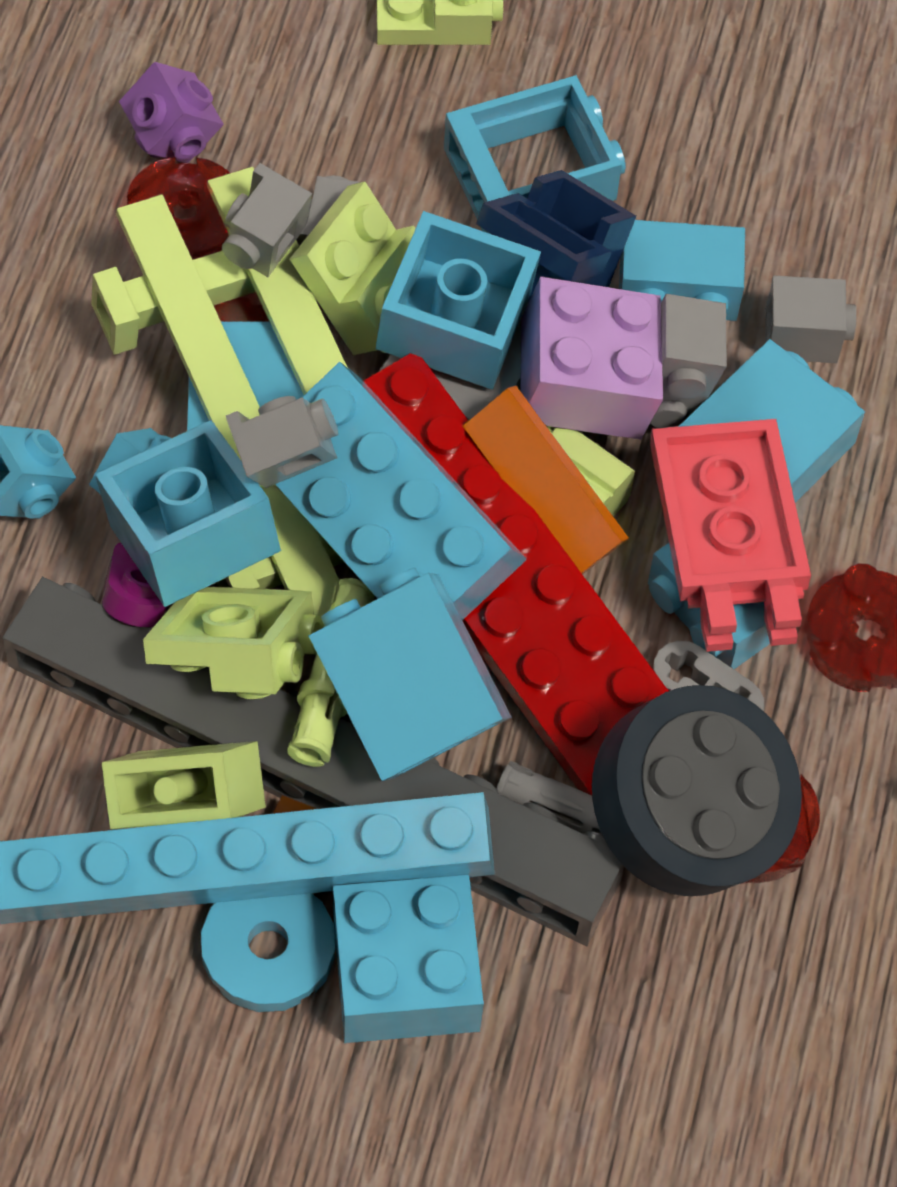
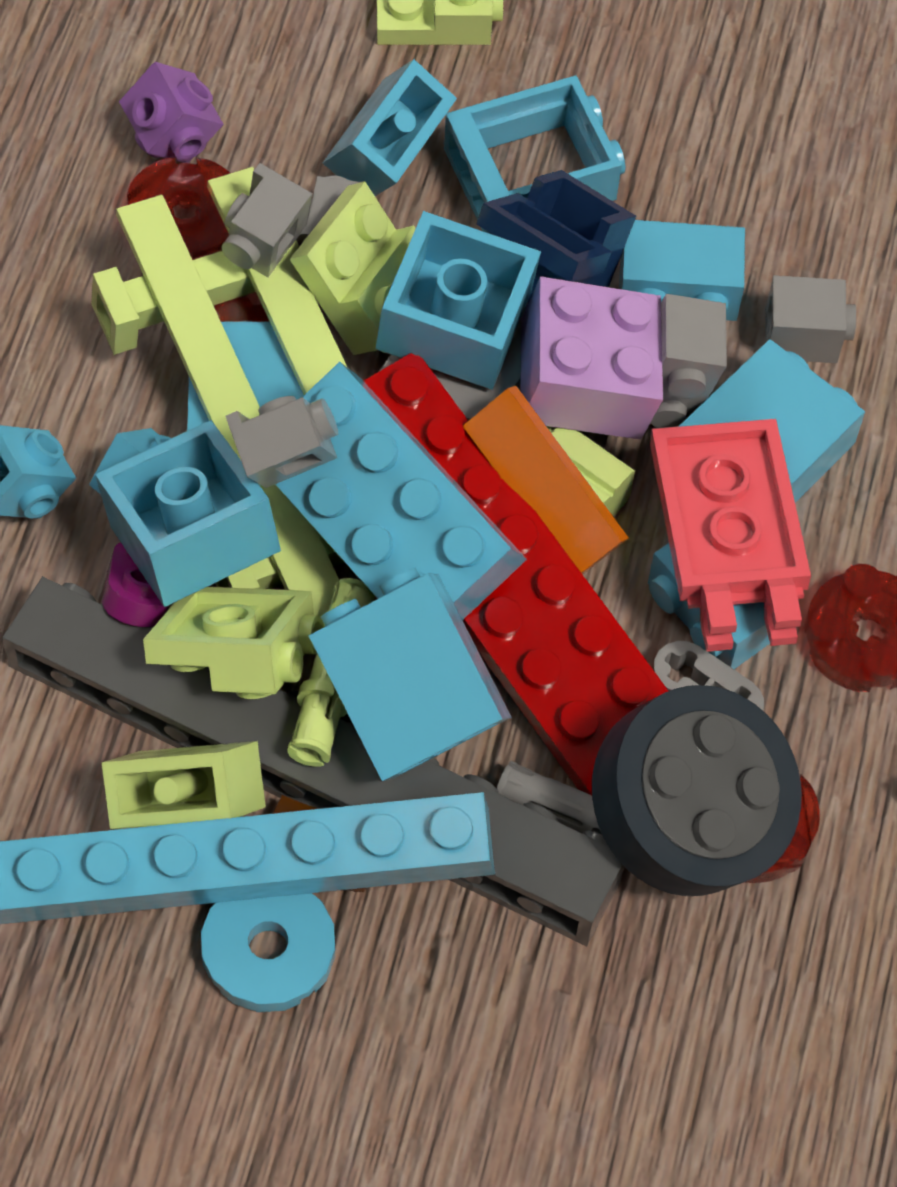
medium azure brick [333,875,484,1043] -> none
none -> medium azure brick [323,59,457,196]

